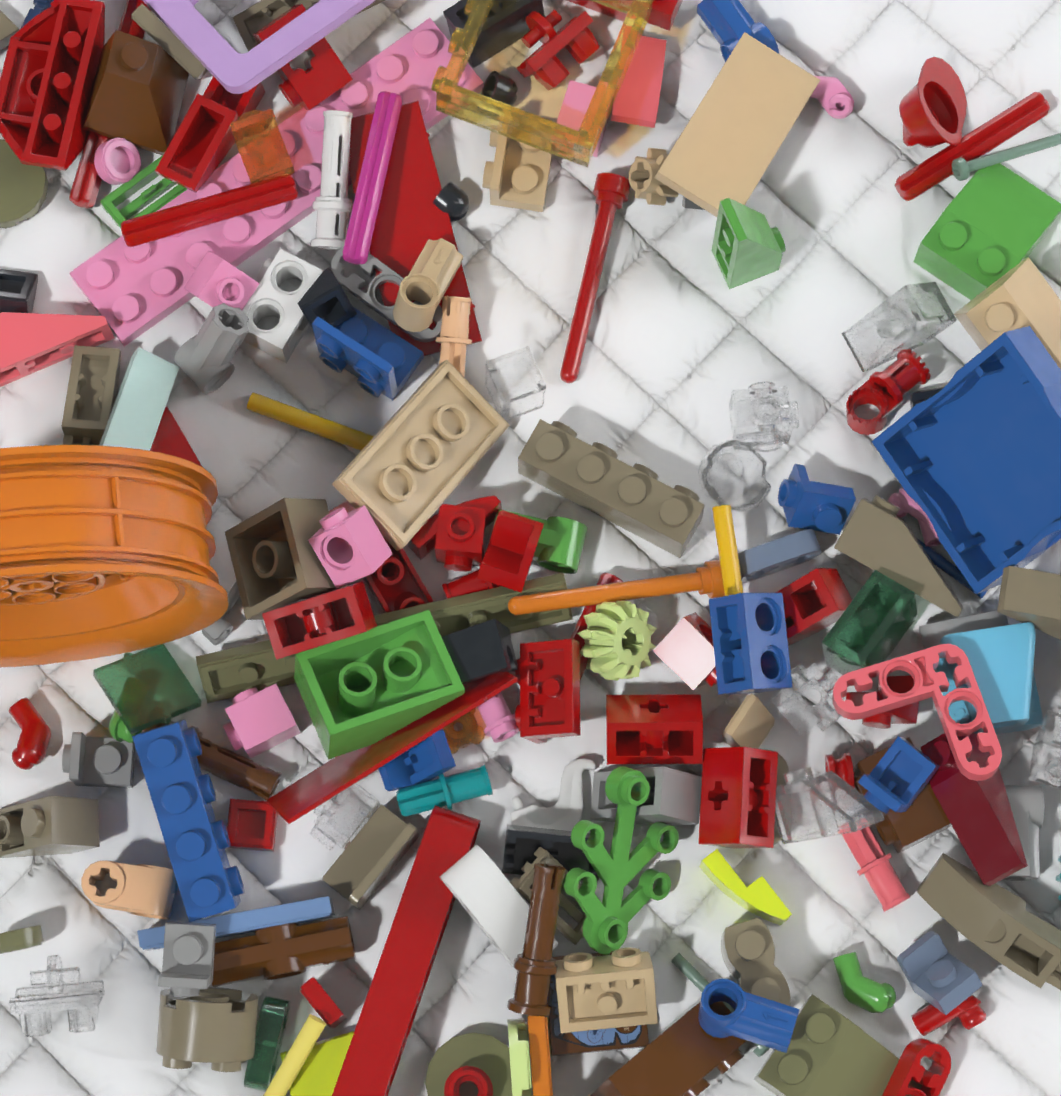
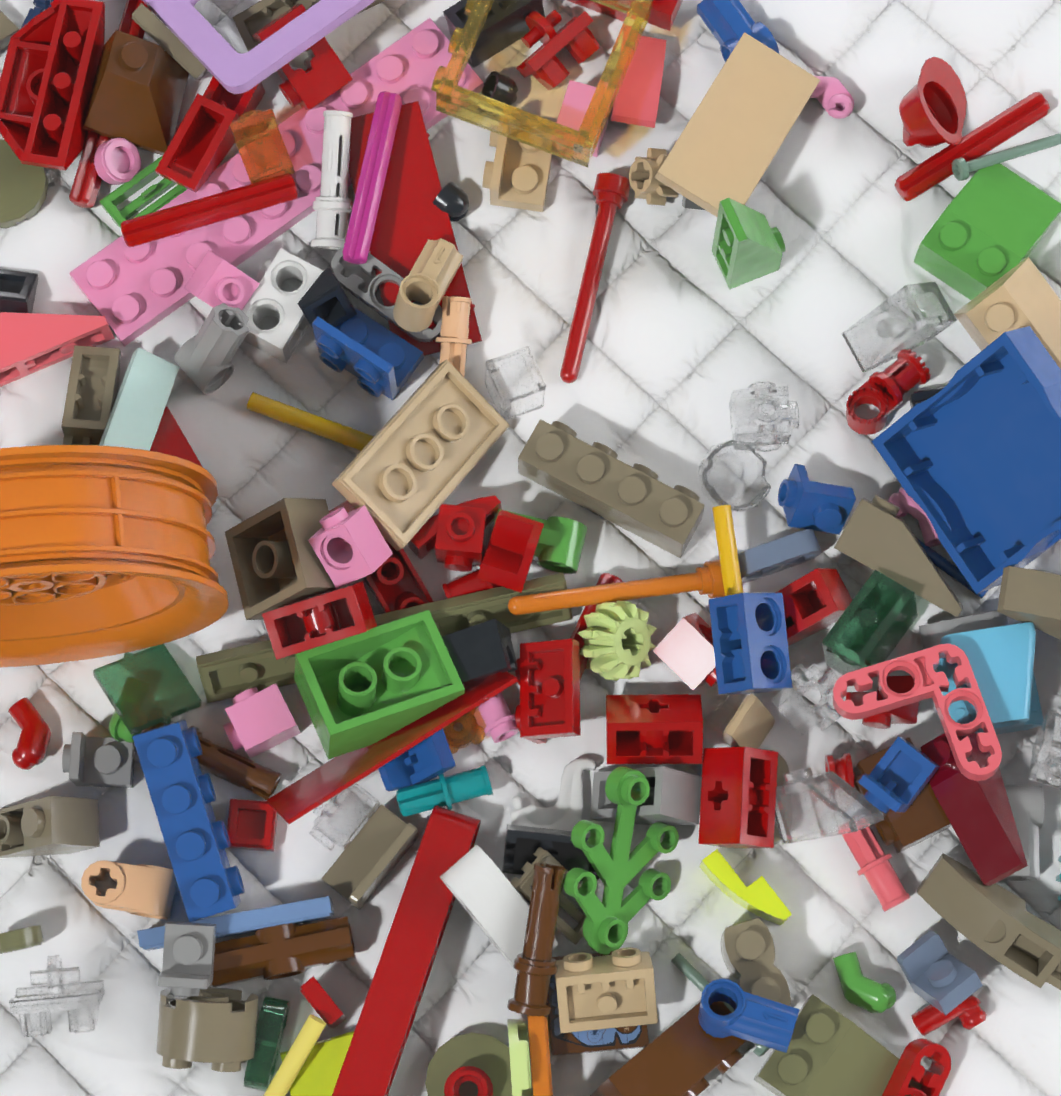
light grey hand [202,581,240,645] -> none

